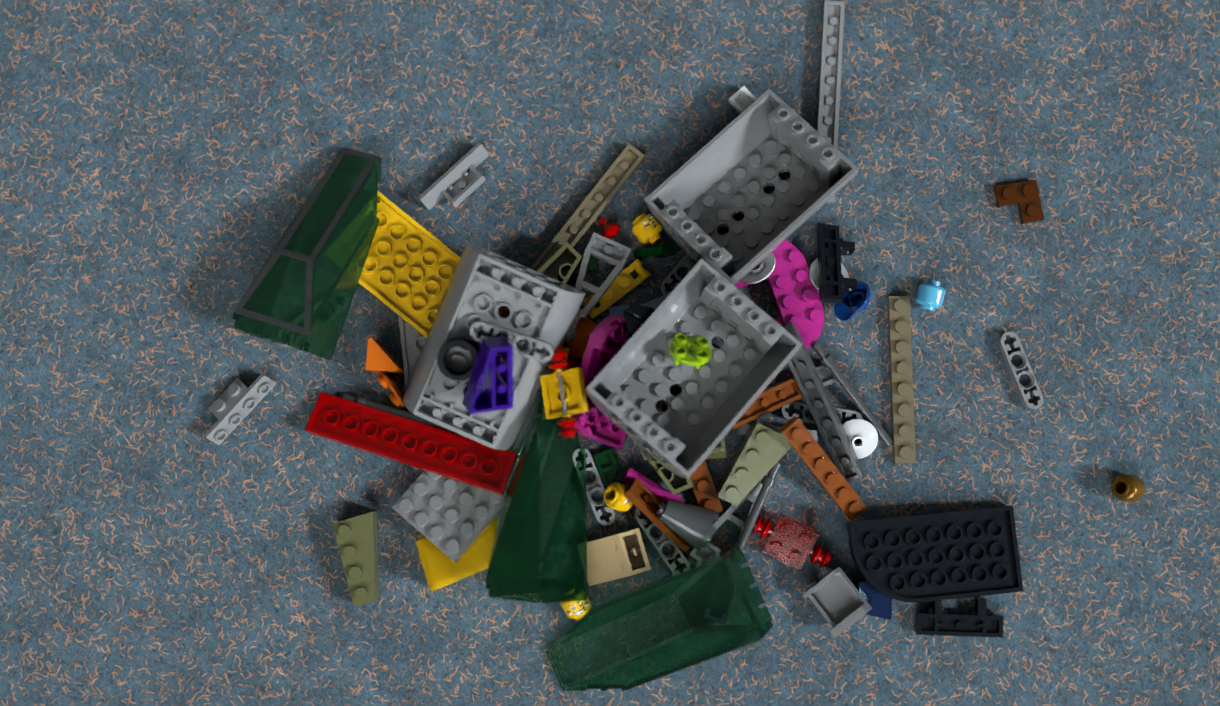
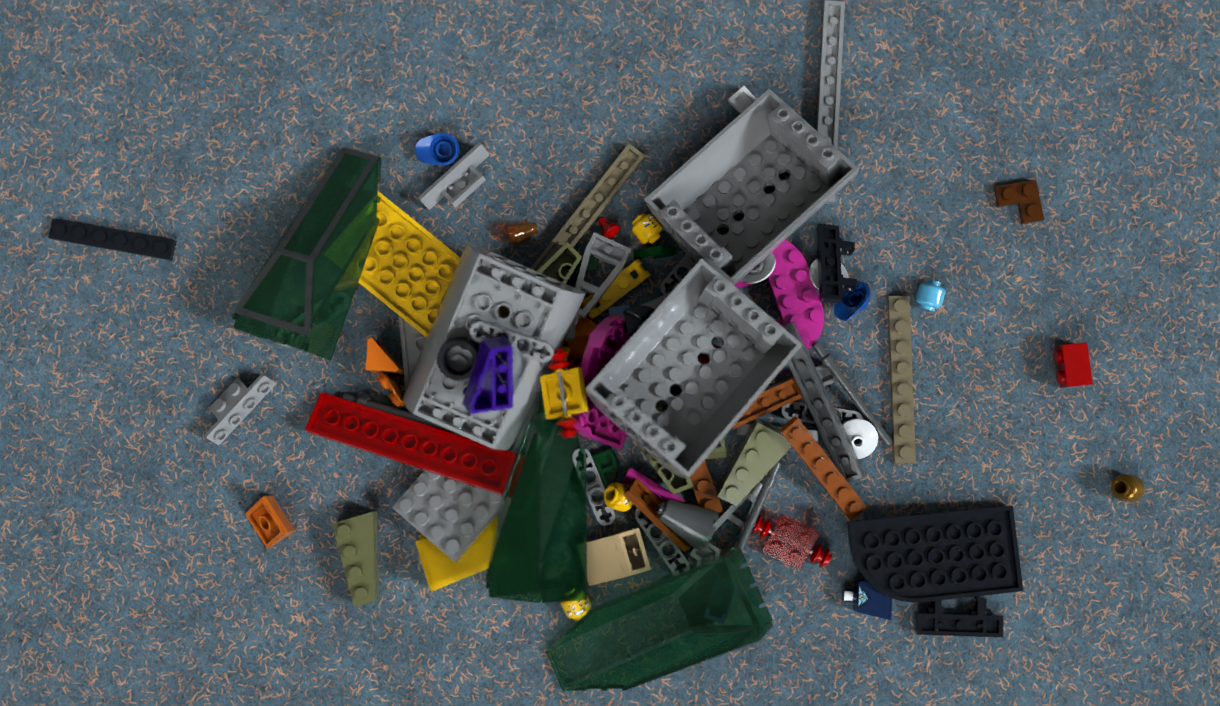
lime plate [668,333,712,369] -> none
light grey panel [802,567,872,638] -> none
light grey beam [998,332,1044,409] -> none
none -> black plate [48,218,177,261]
none -> orange slope [245,496,295,549]
none -> blue piece [416,133,460,165]
none -> clear orange cone [506,222,538,244]
none -> red brick [1053,342,1093,388]

